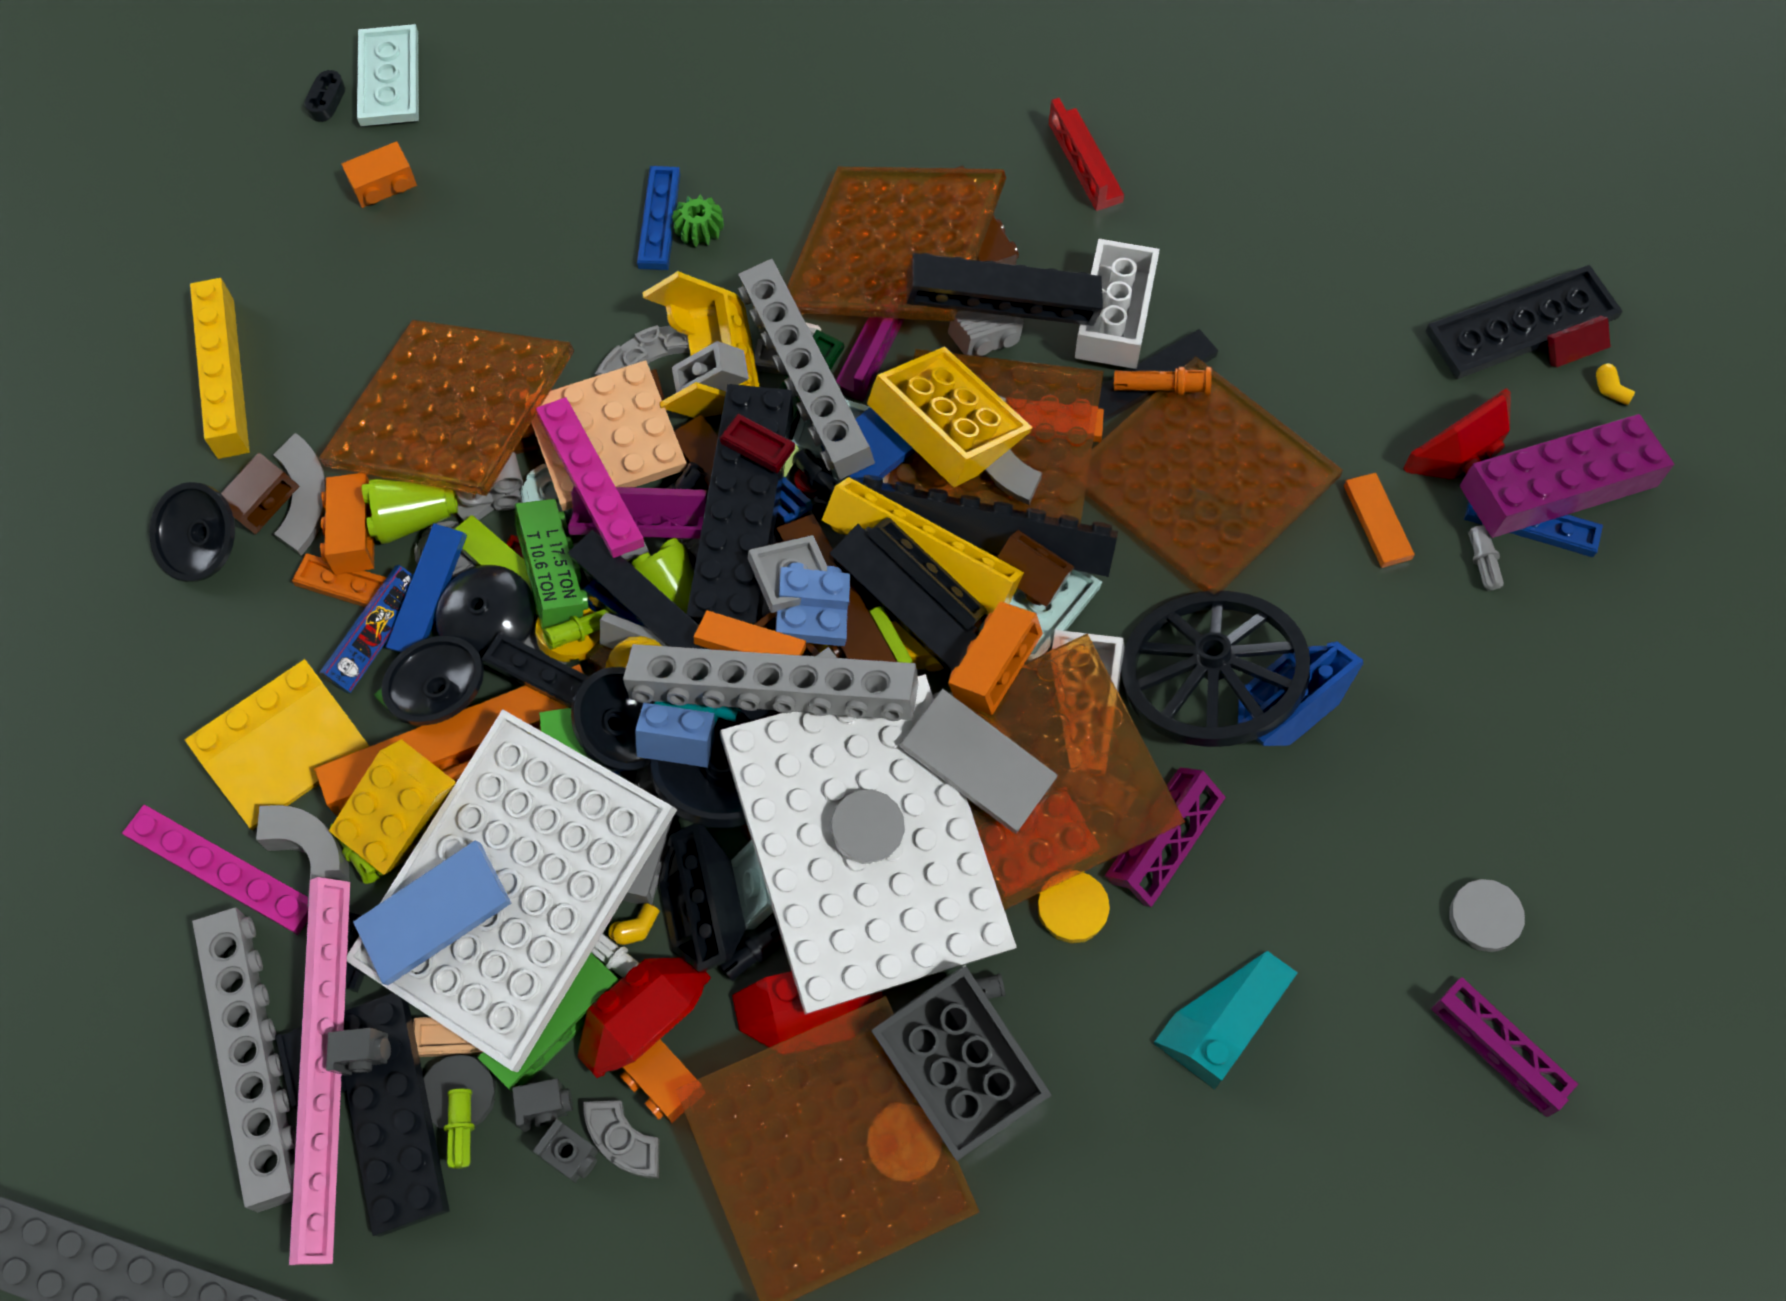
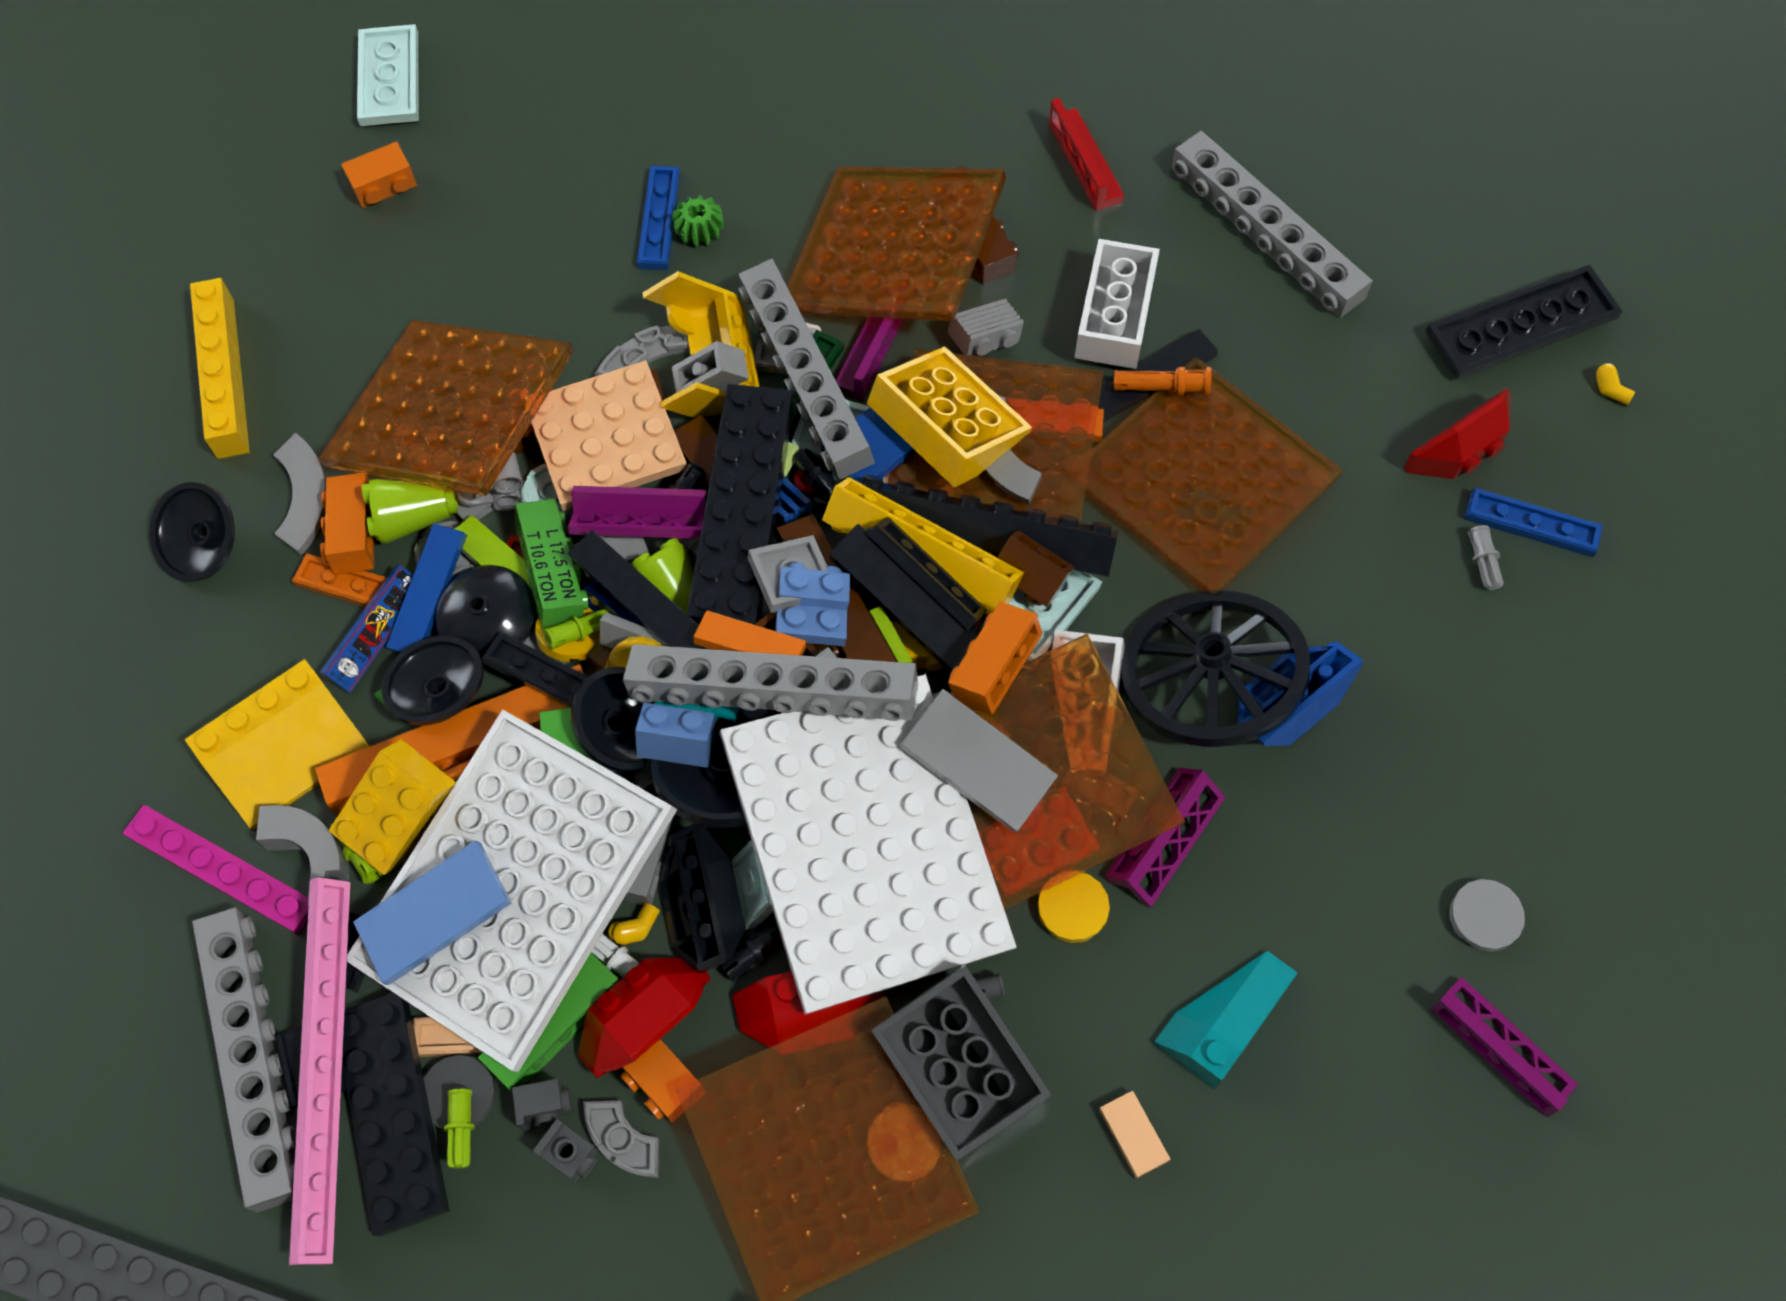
reddish brown brick [221,452,300,535] -> none
black beam [304,70,346,122] -> none
dark grey brick [326,1028,391,1076] -> none
dark pink plate [536,397,645,558] -> none
dark red tile [720,413,795,473] -> none
light grey tile [830,789,905,864] -> none
black brick [906,253,1103,326] -> none
orange tile [1344,472,1415,568] -> none
magenta brick [1460,414,1675,538] -> none
dark red tile [1547,316,1611,367] -> none
none -> light nougat tile [1099,1091,1171,1179]
none -> light grey brick [1171,131,1373,318]

